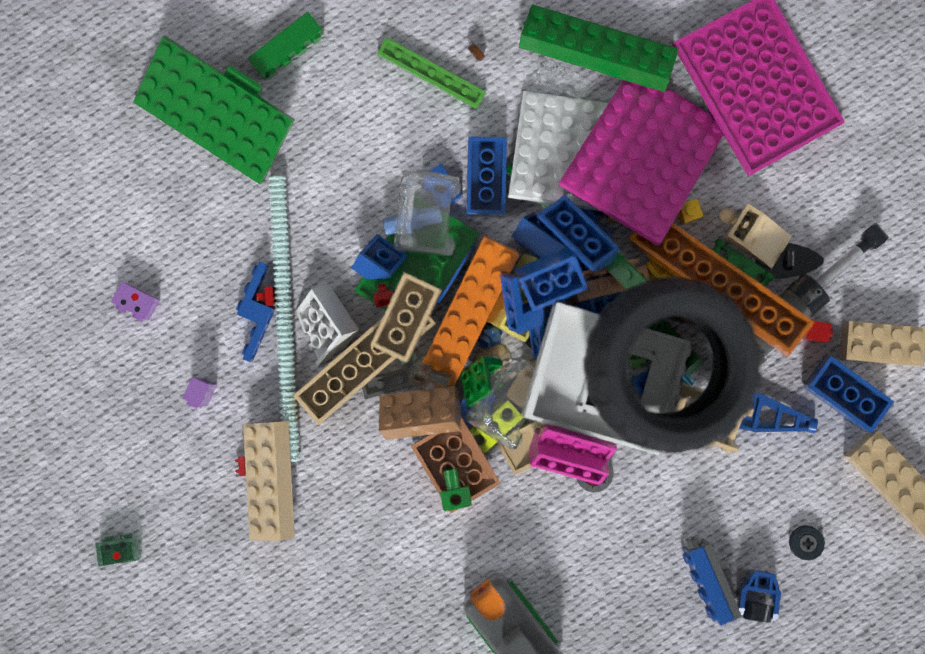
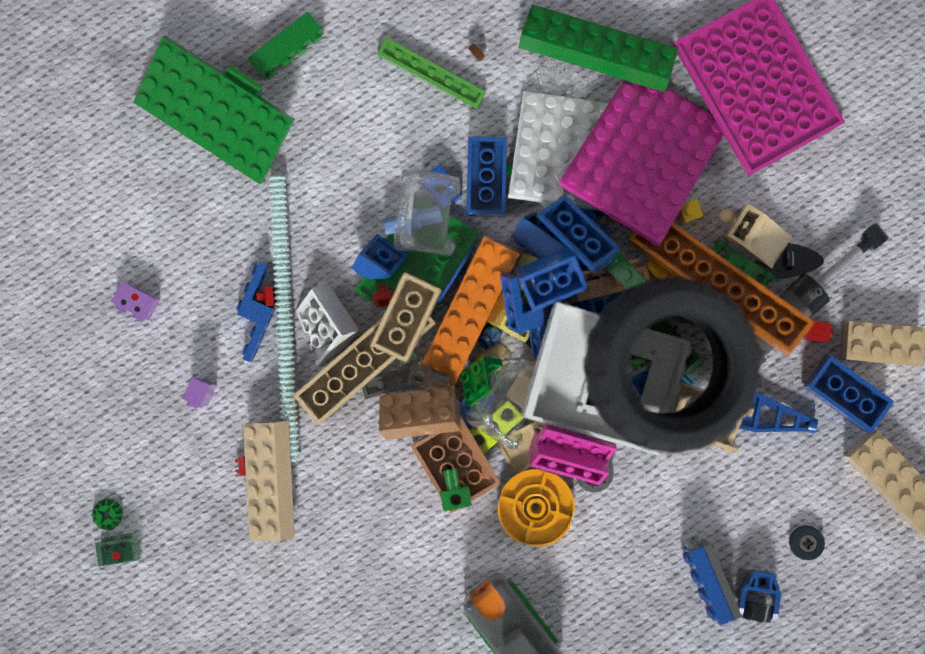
none -> green gear [91,499,123,530]
none -> light orange piece [497,468,575,547]

